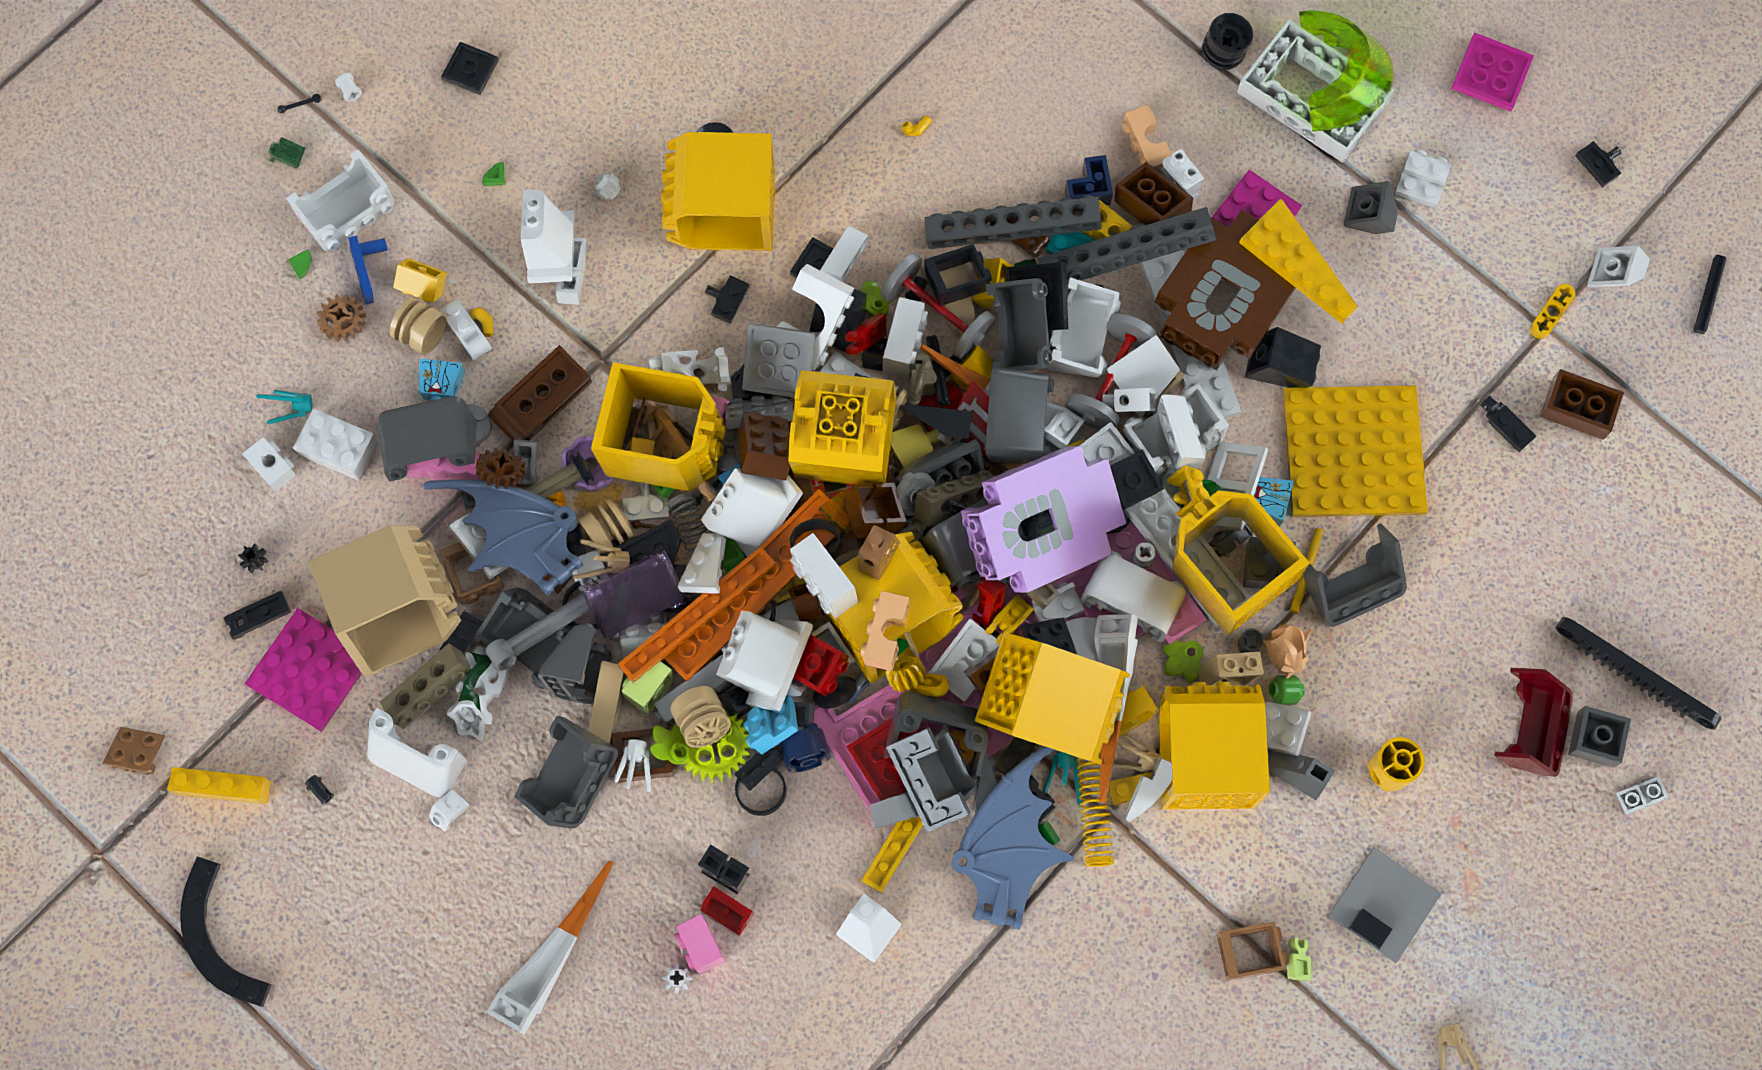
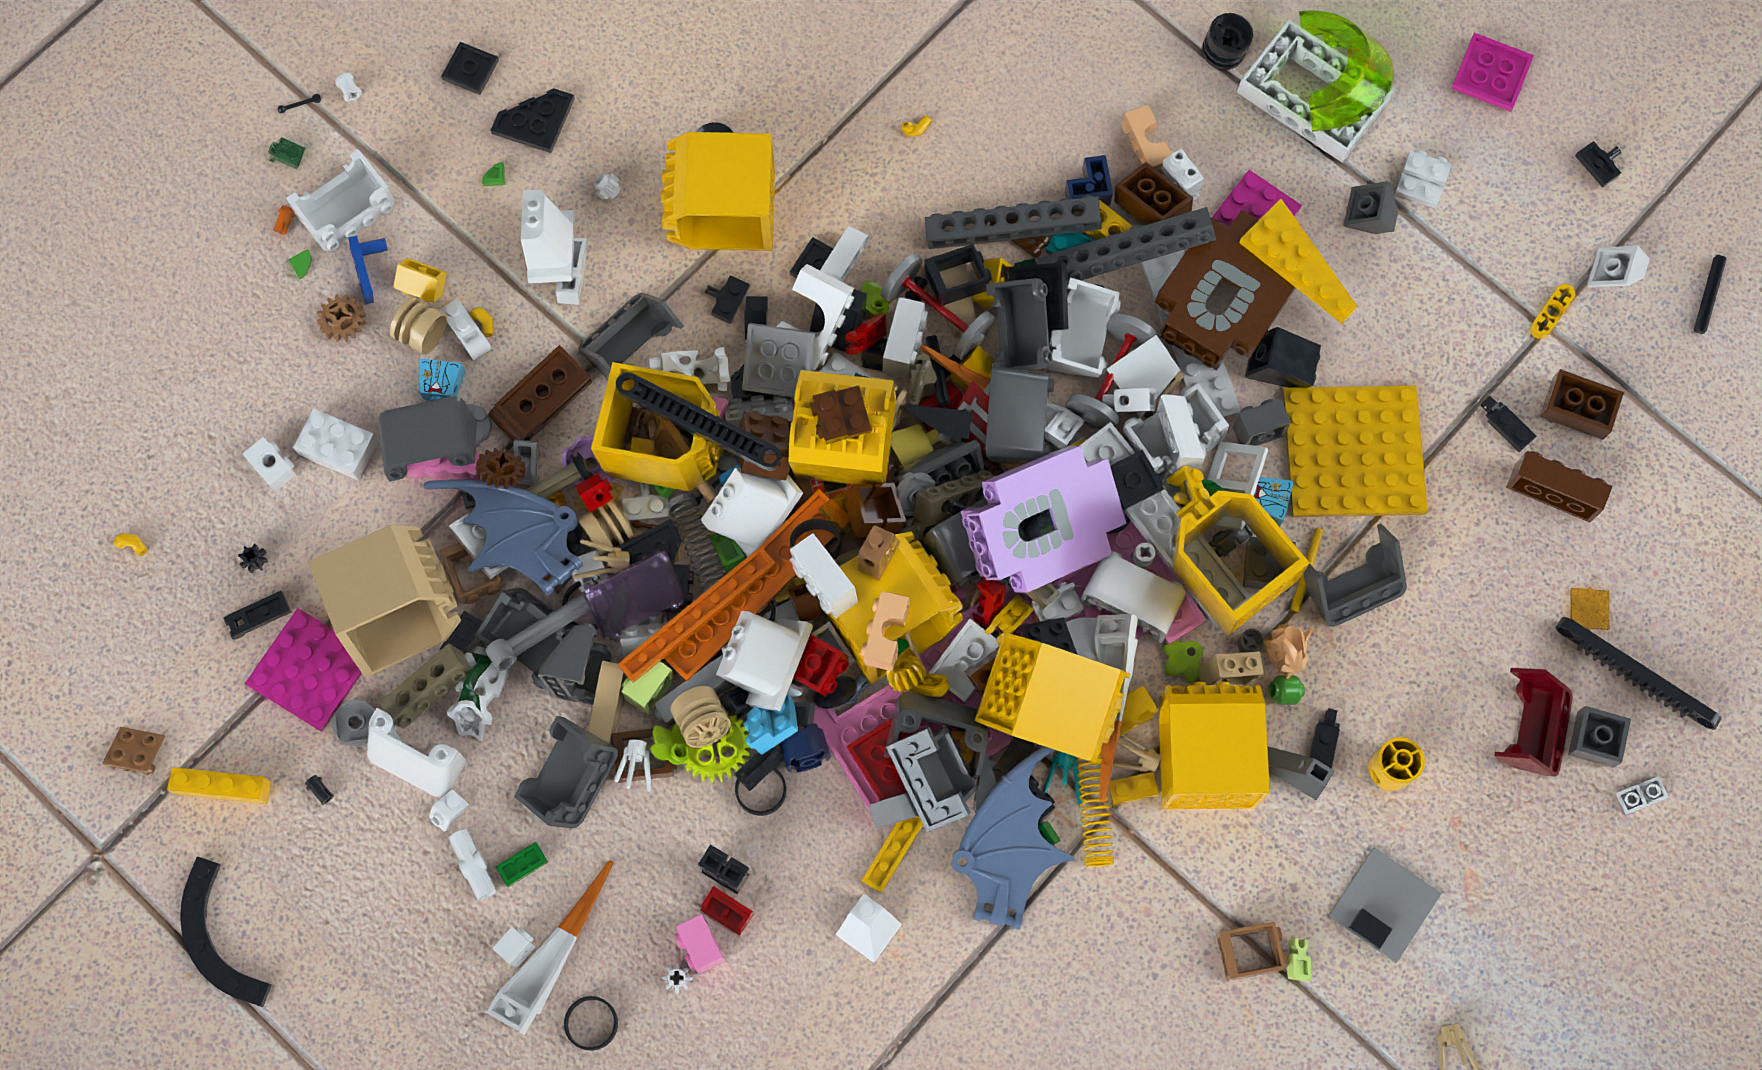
teal plant [256,390,313,424] -> none
white wing [677,533,726,593] -> none
white slope [1123,758,1172,822] -> none
white plate [1265,701,1311,756] -> none
none -> yellow arm [114,533,148,556]
none -> orange pin [273,205,295,235]
none -> light grey plate [332,699,375,746]
none -> white piece [448,828,497,901]
none -> black plate [490,88,575,153]
none -> white brick [492,927,536,969]
none -> green plate [496,842,549,887]
none -> black tyre [564,996,618,1051]
none -> red brick [575,473,614,512]
none -> dark grey windscreen [578,292,684,380]
none -> black gear [616,372,782,471]
none -> black slope [744,296,768,340]
none -> reddish brown plate [810,385,872,445]
none -> dark grey brick [1233,399,1291,446]
none -> black hinge [1309,708,1340,769]
none -> reddish brown brick [1506,451,1613,523]
none -> clear yellow piece [1570,587,1610,631]

